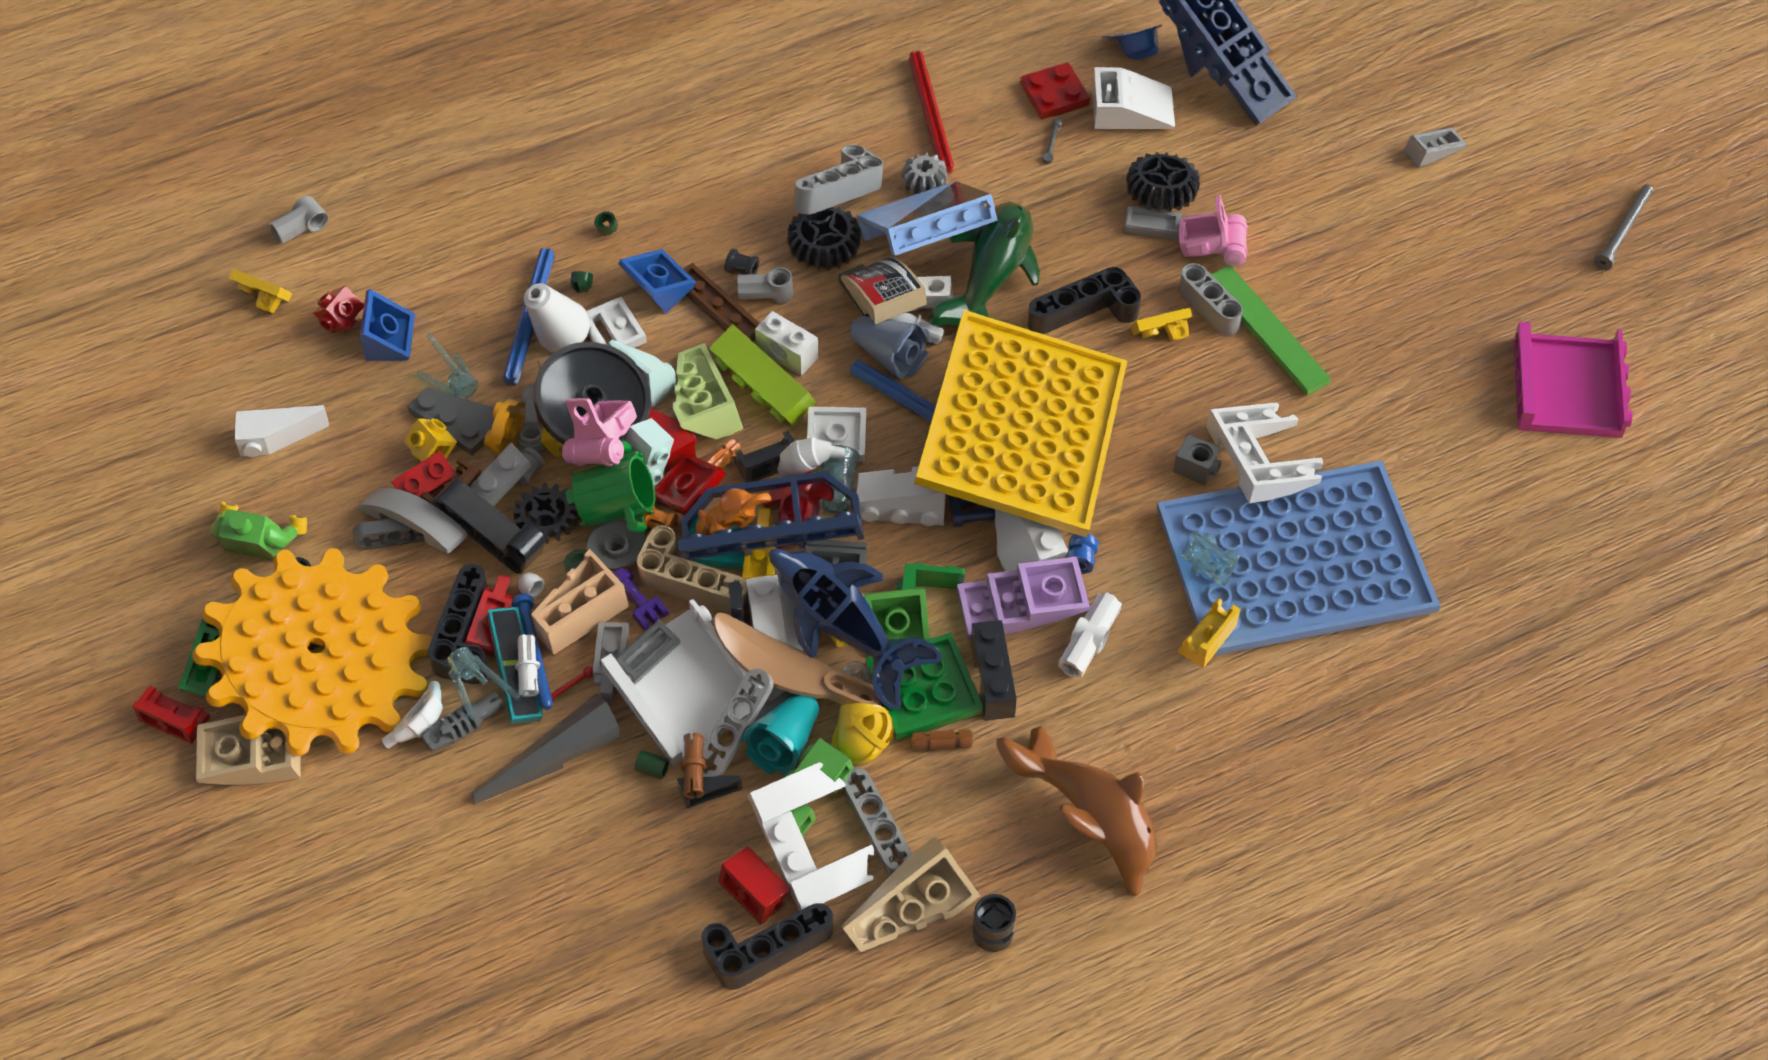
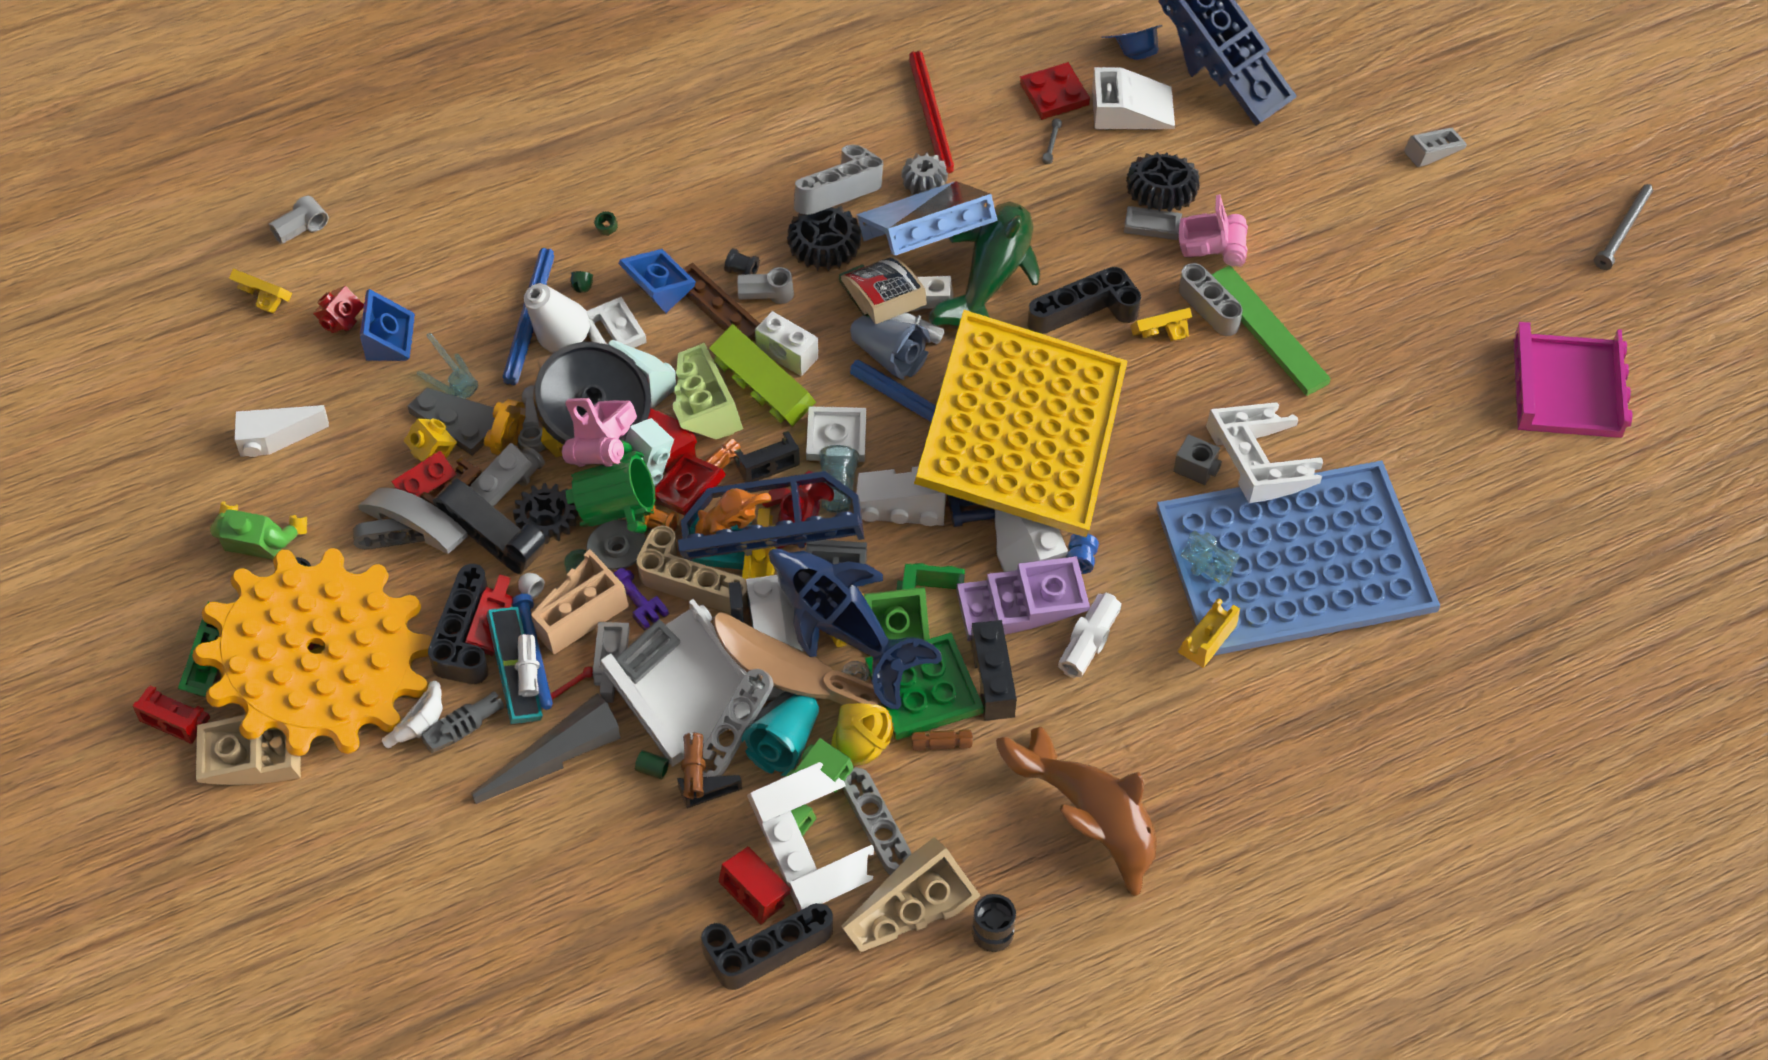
clear light blue plant [447,647,520,720] -> none
white piece [777,437,845,478] -> none

